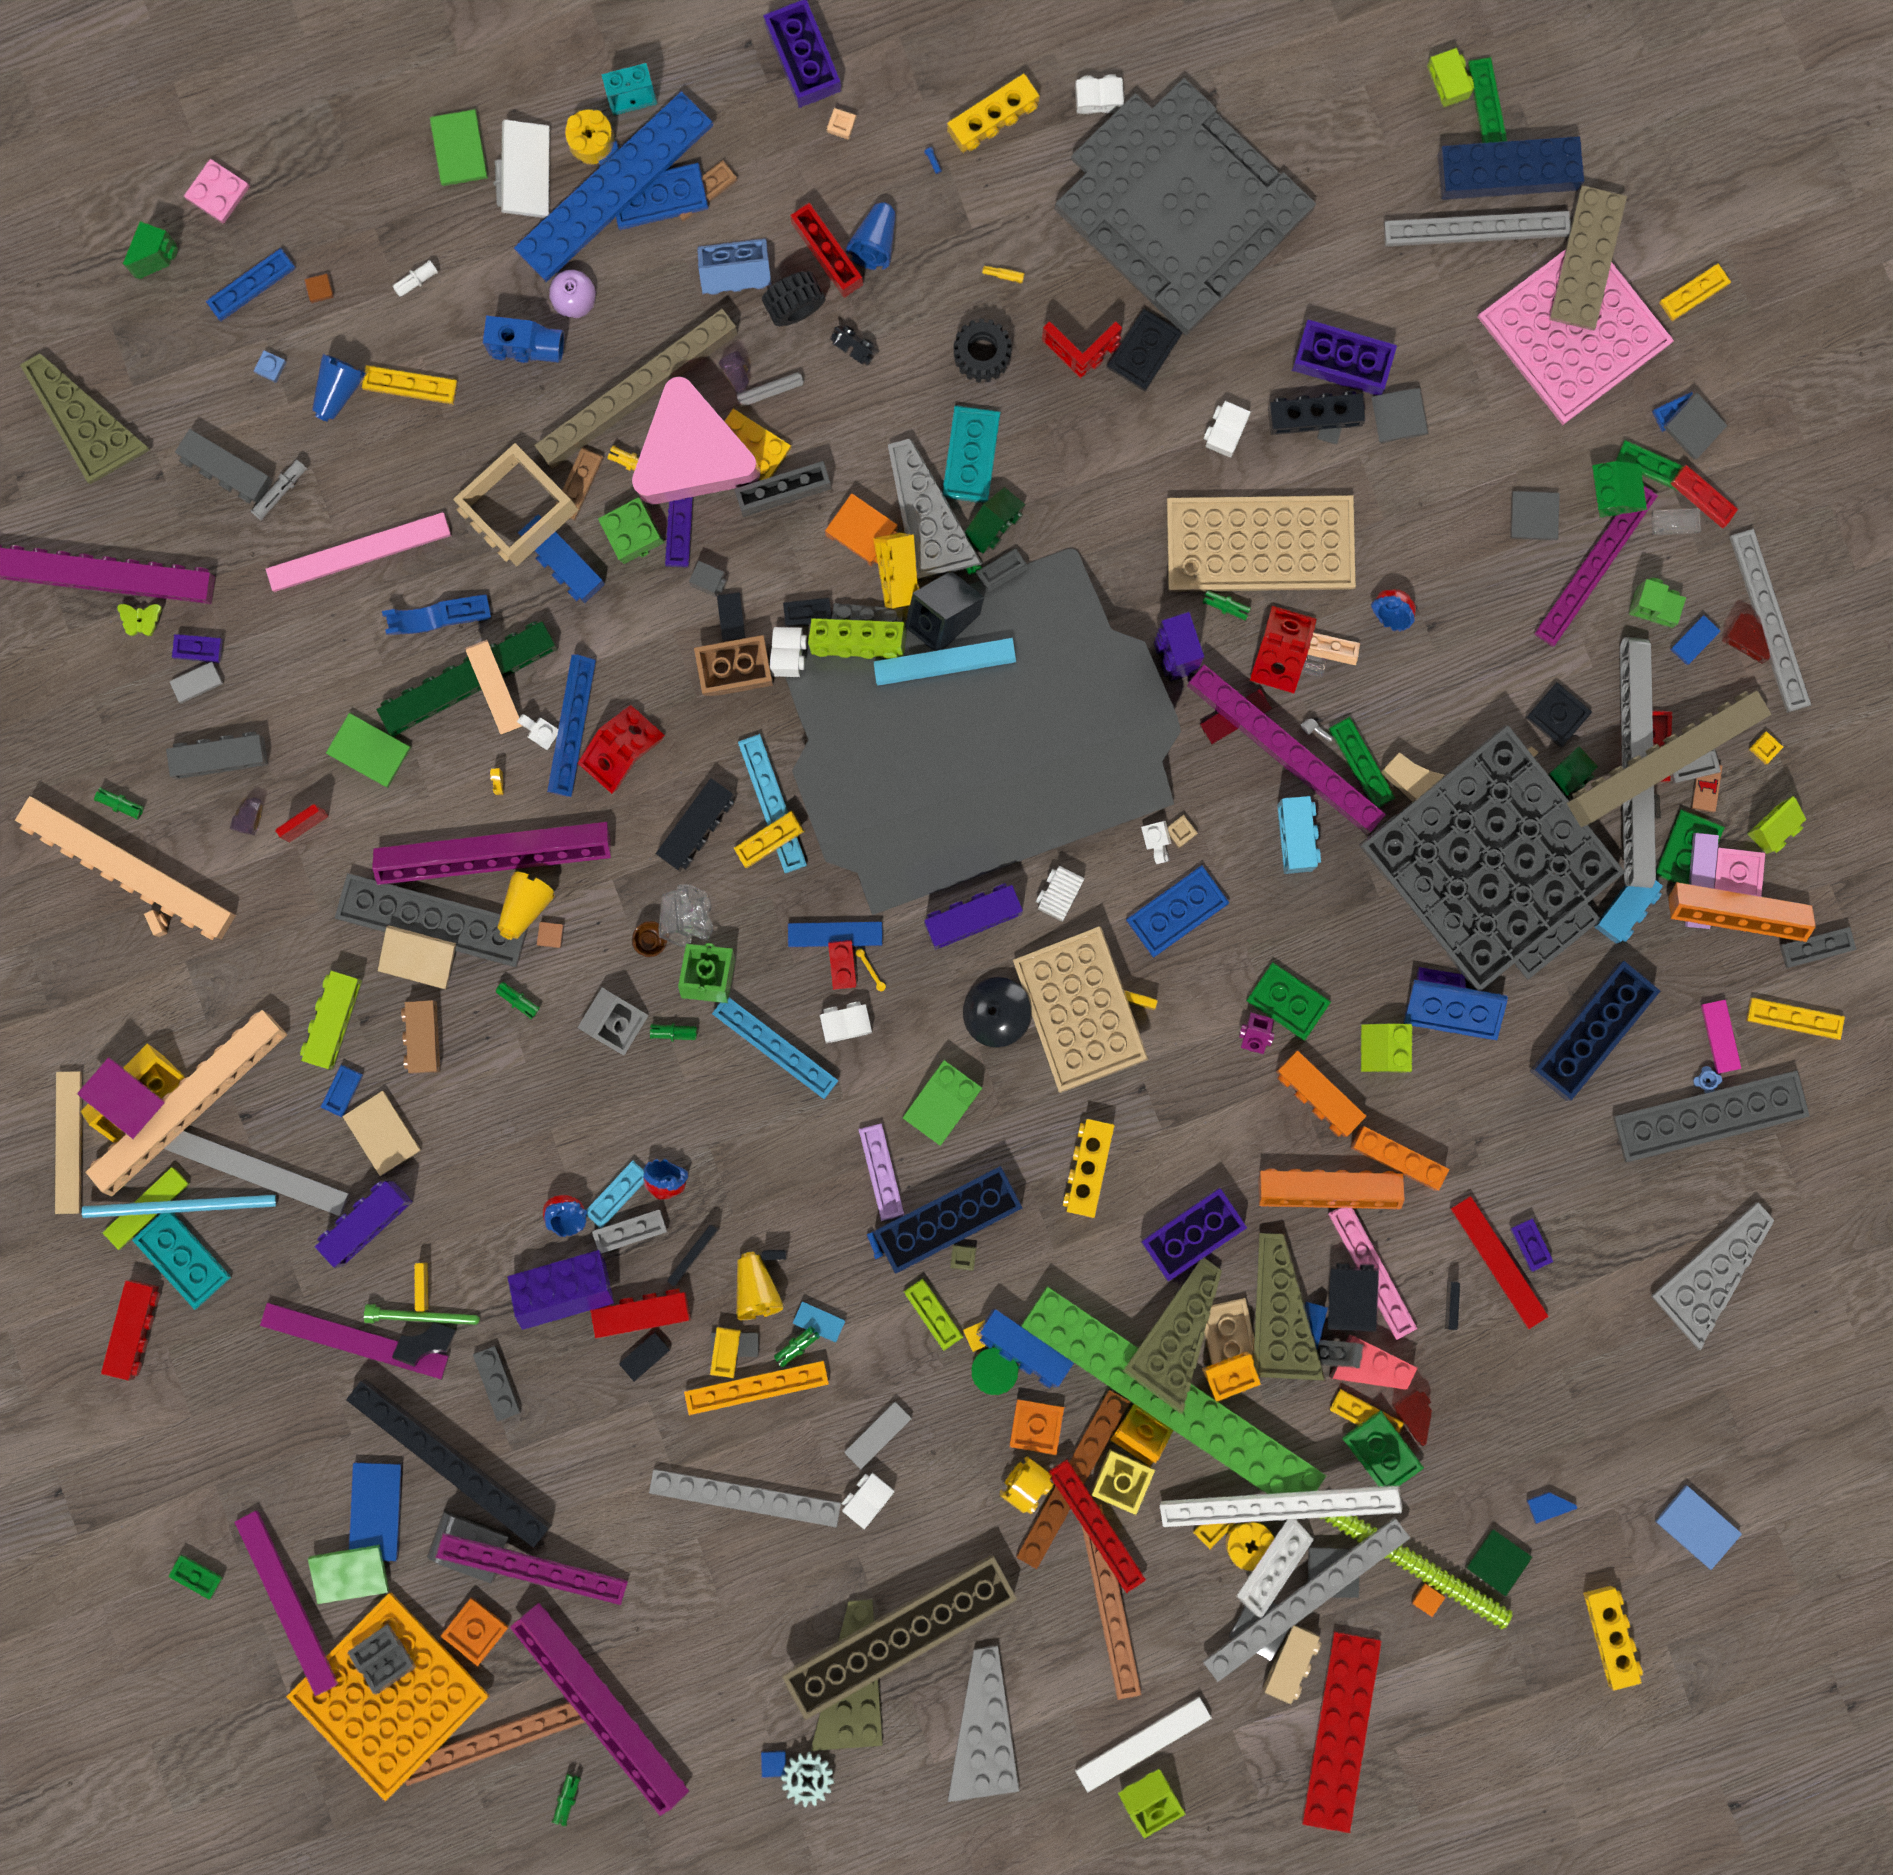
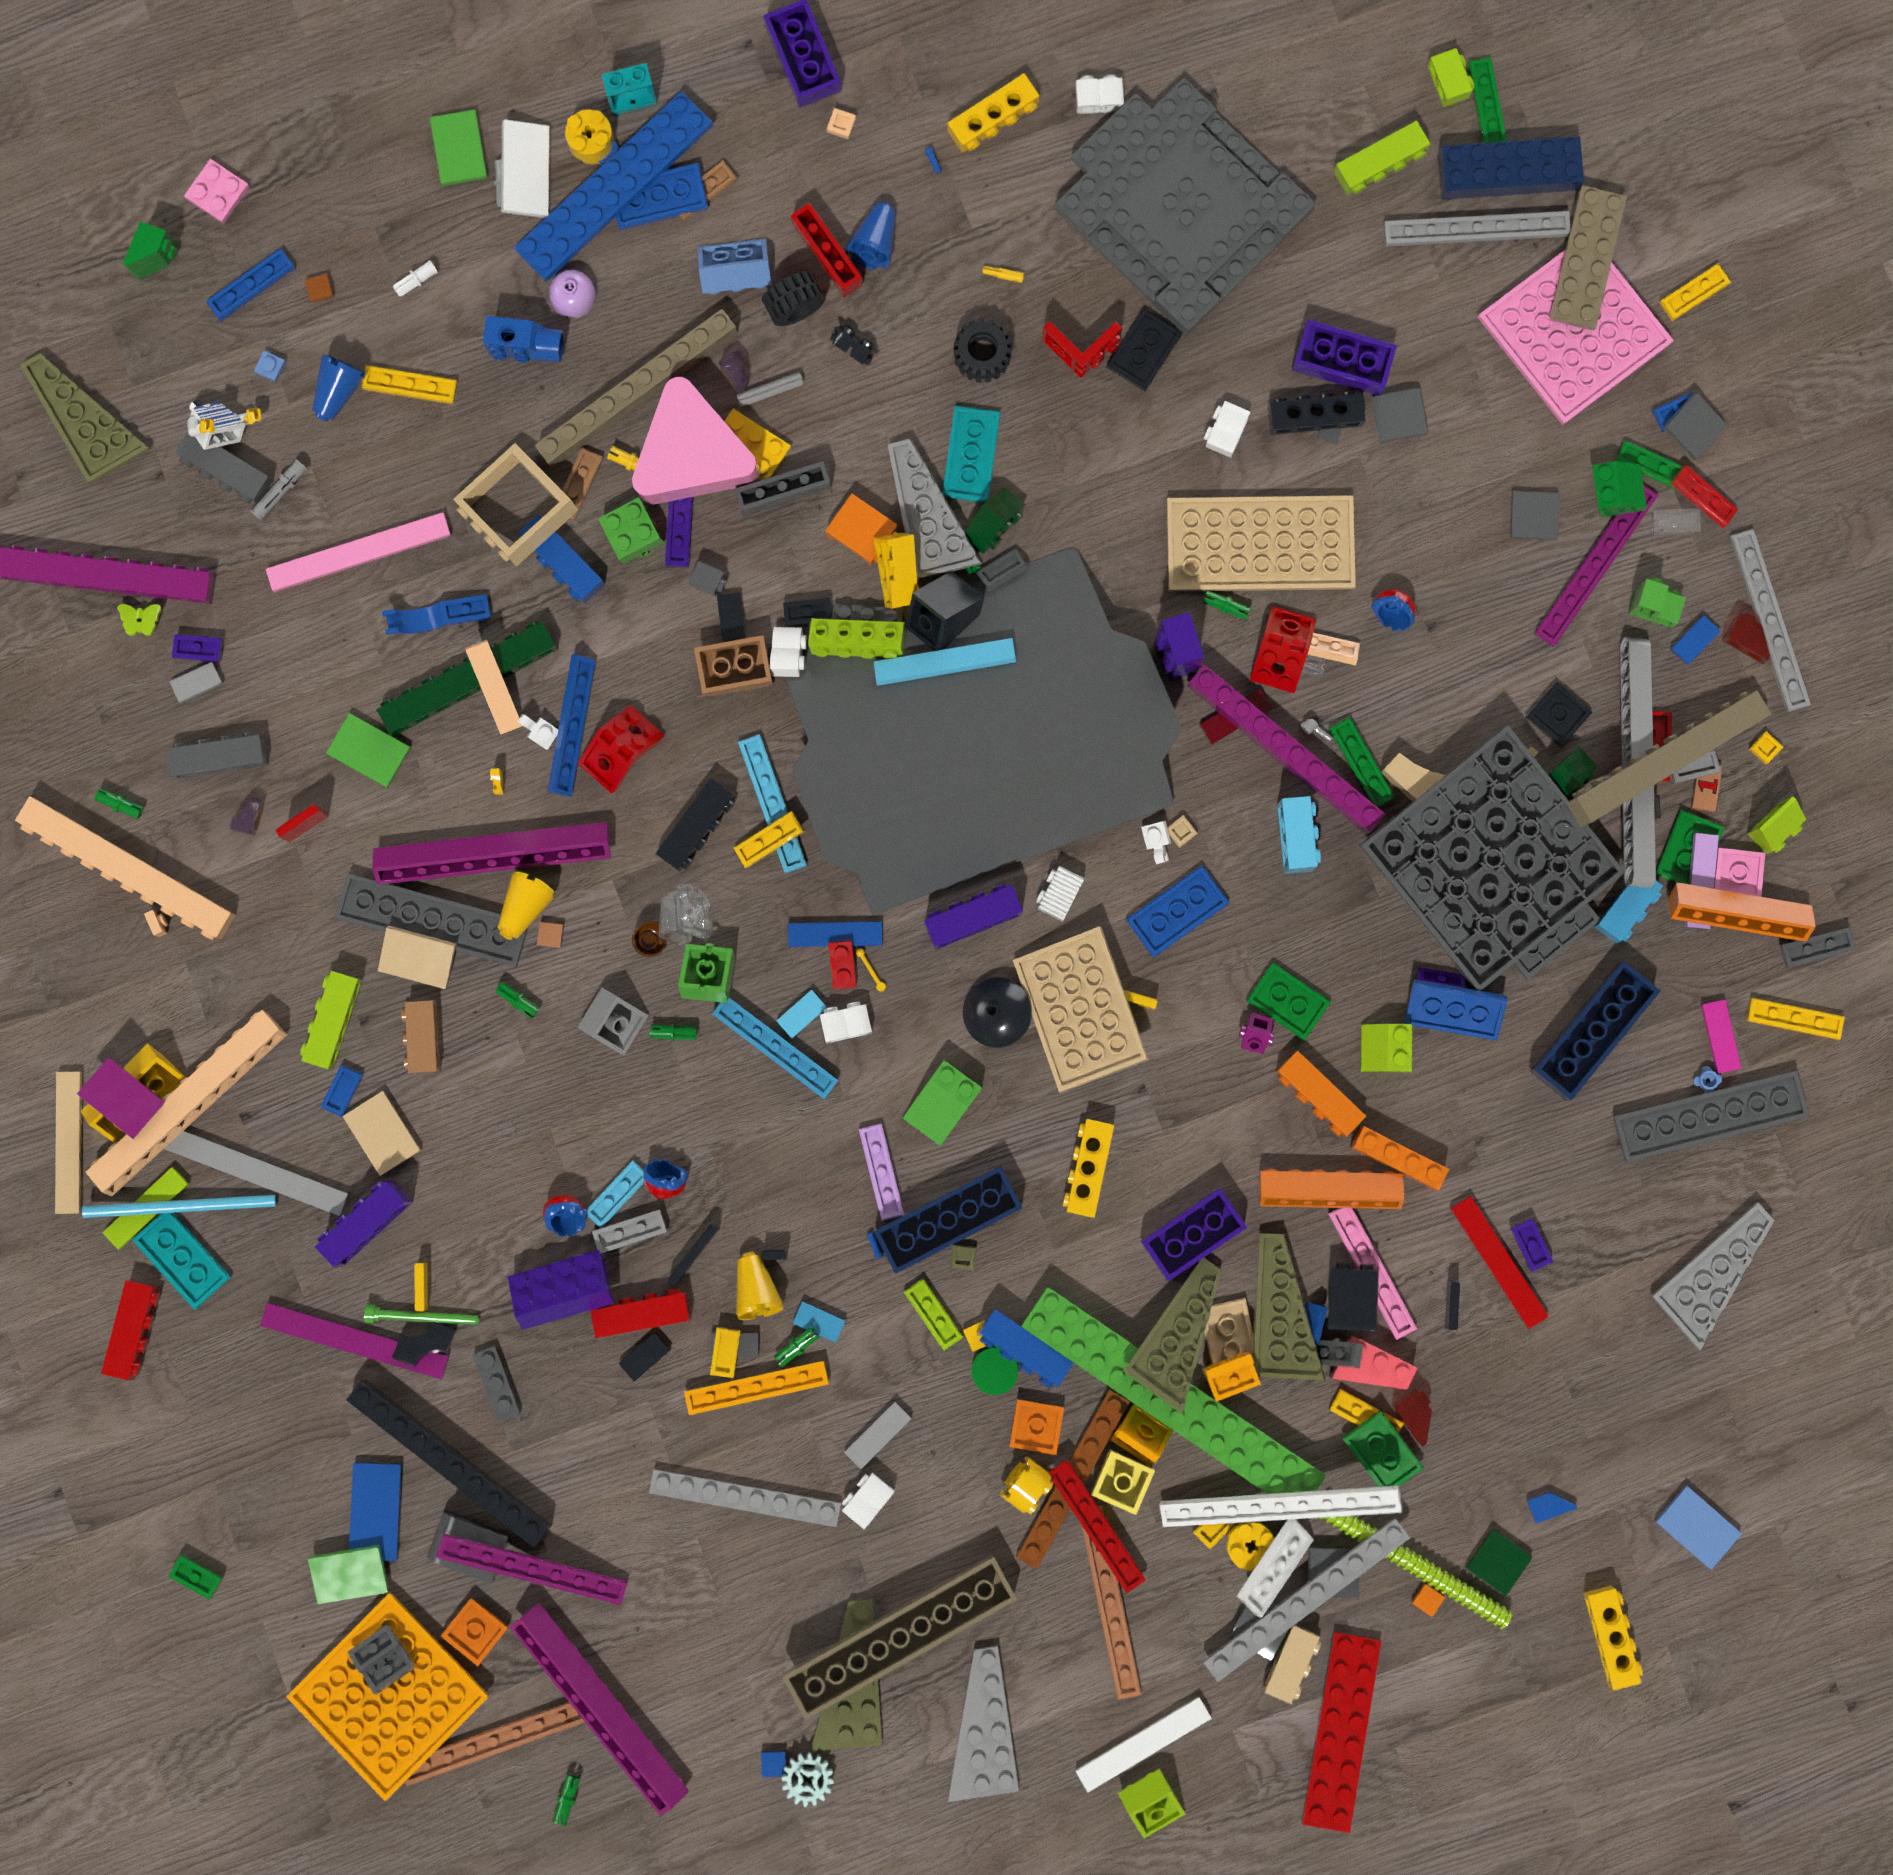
magenta tile [235,1511,339,1696] -> none
none -> white torso [187,400,262,450]
none -> medium azure tile [777,990,827,1039]
none -> lime brick [1334,121,1430,195]

